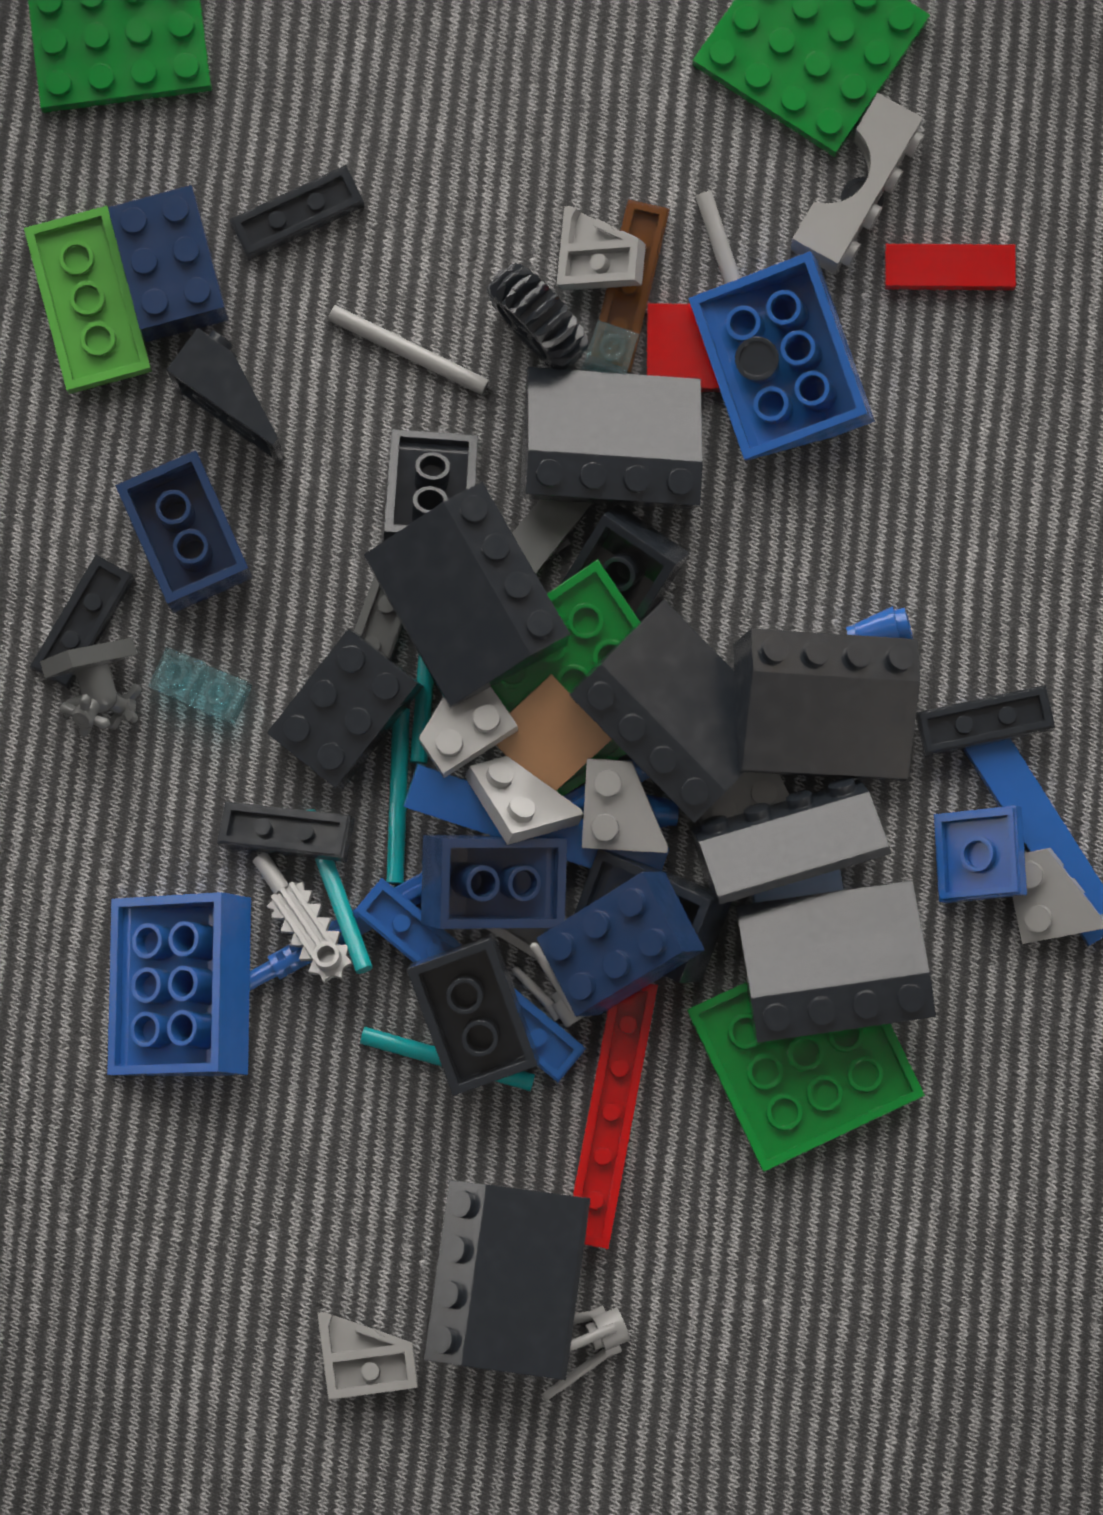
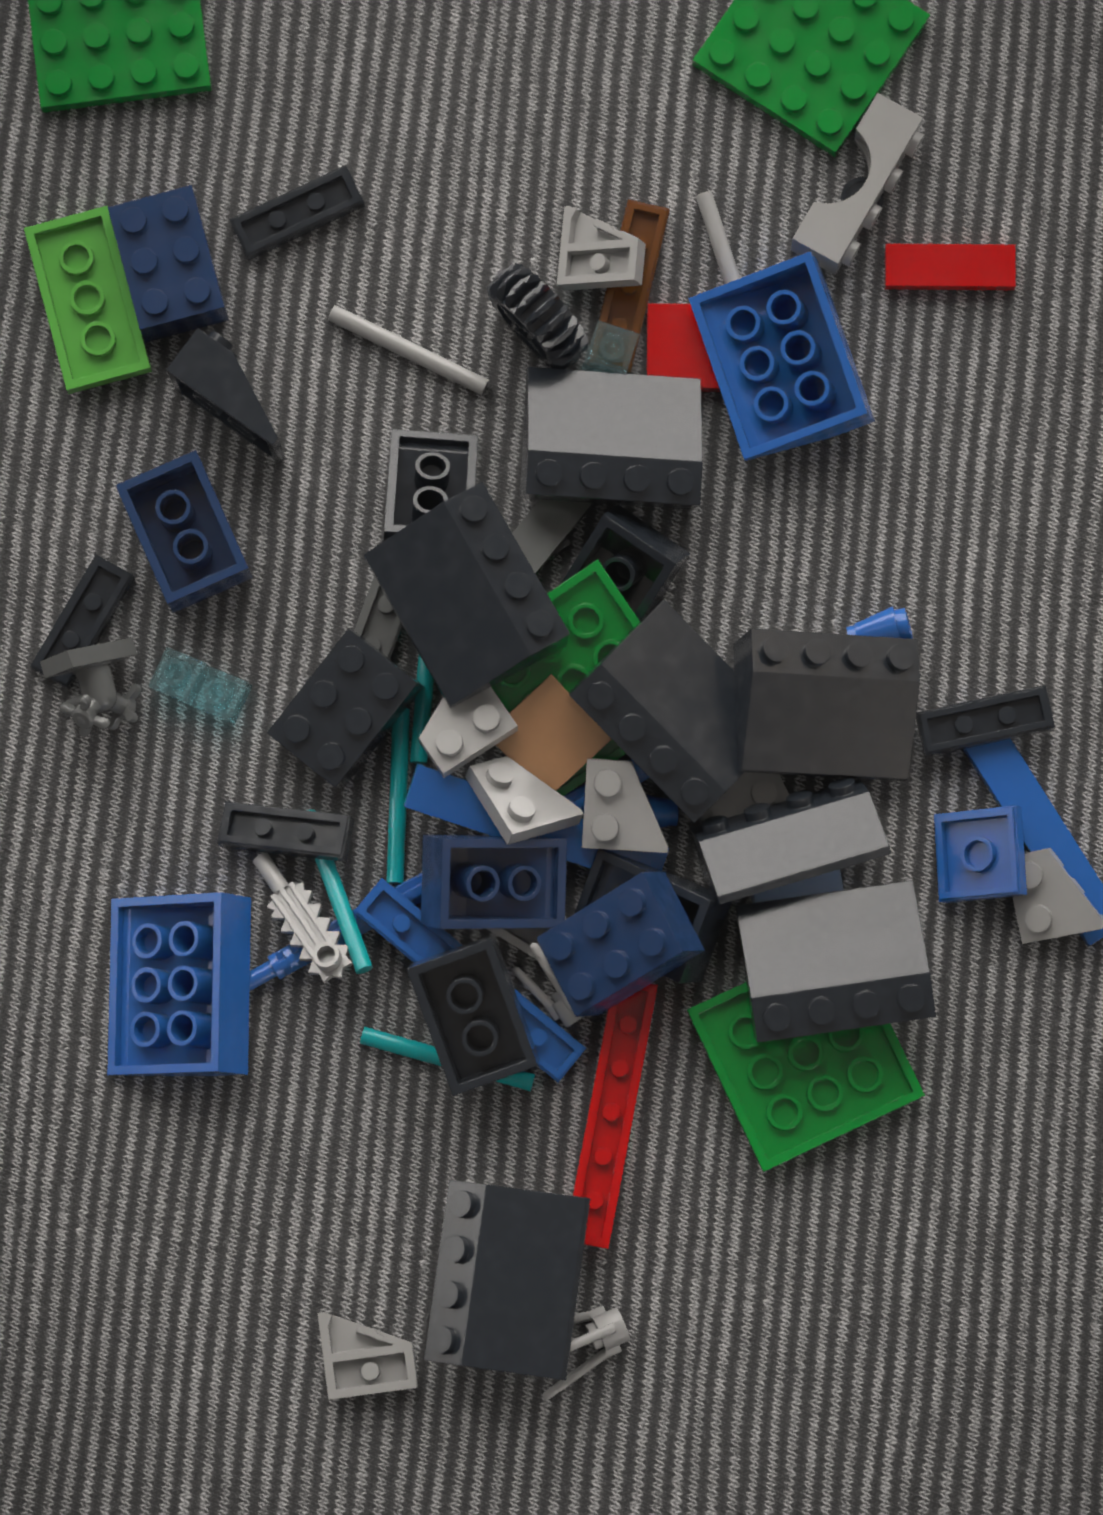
black piece [735,337,779,382] -> none

